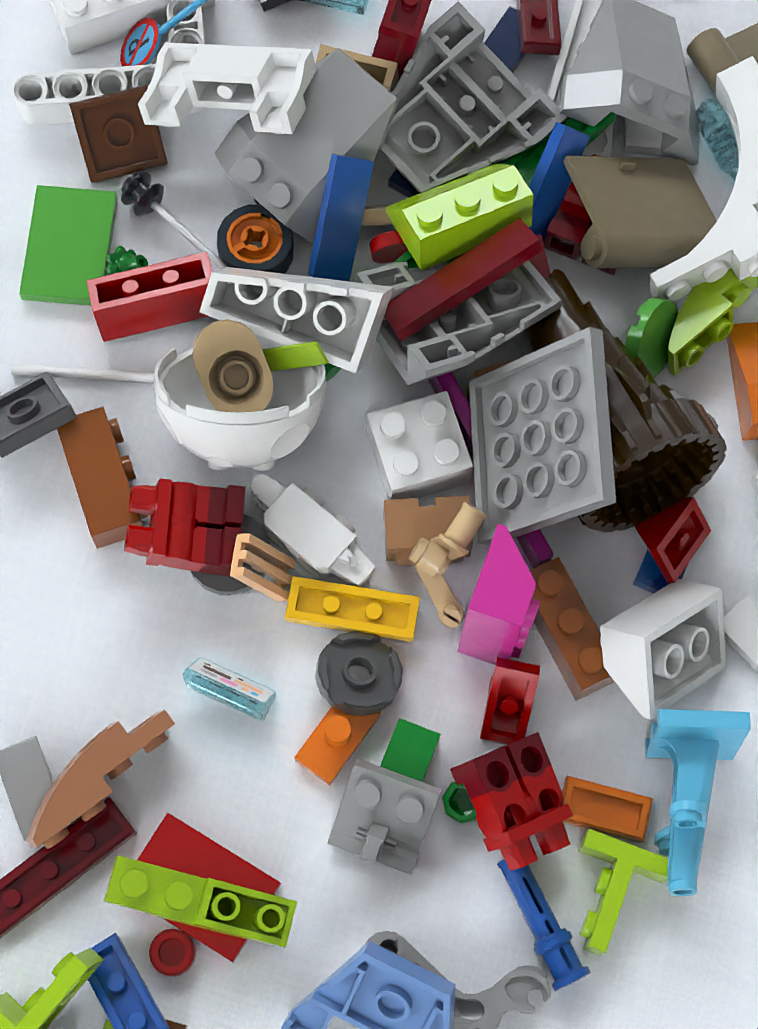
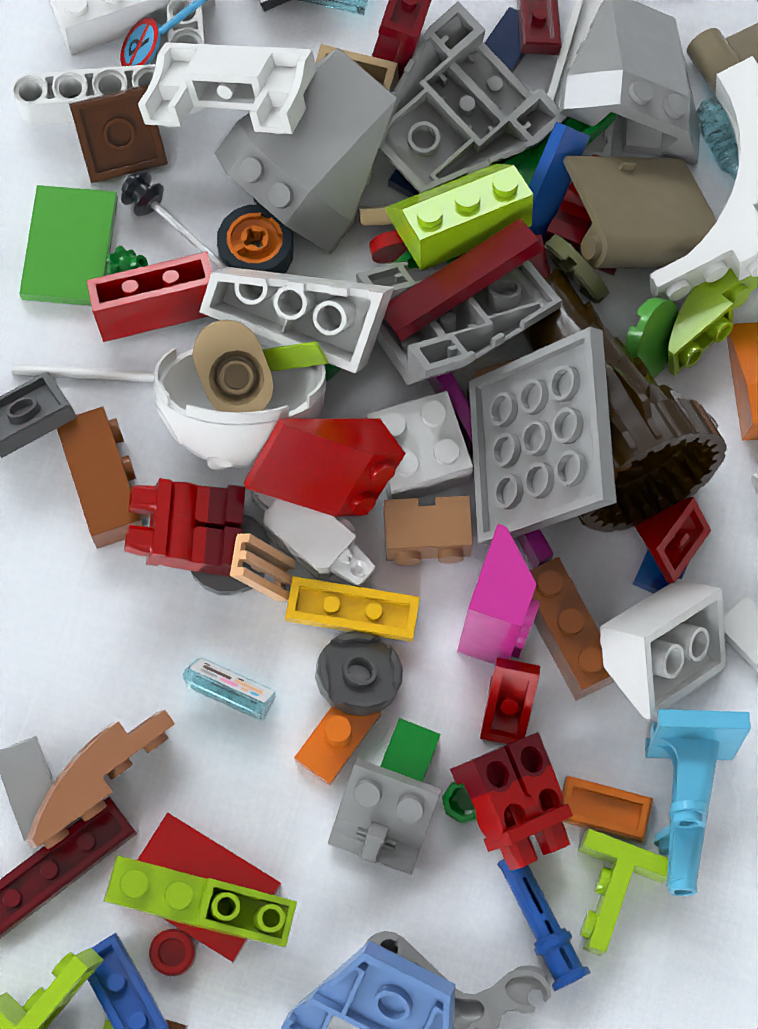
blue tile [308,153,374,282] -> none
tan pin [408,501,487,628] -> none
none -> red slope [243,419,406,517]
none -> olive tile [544,234,610,304]

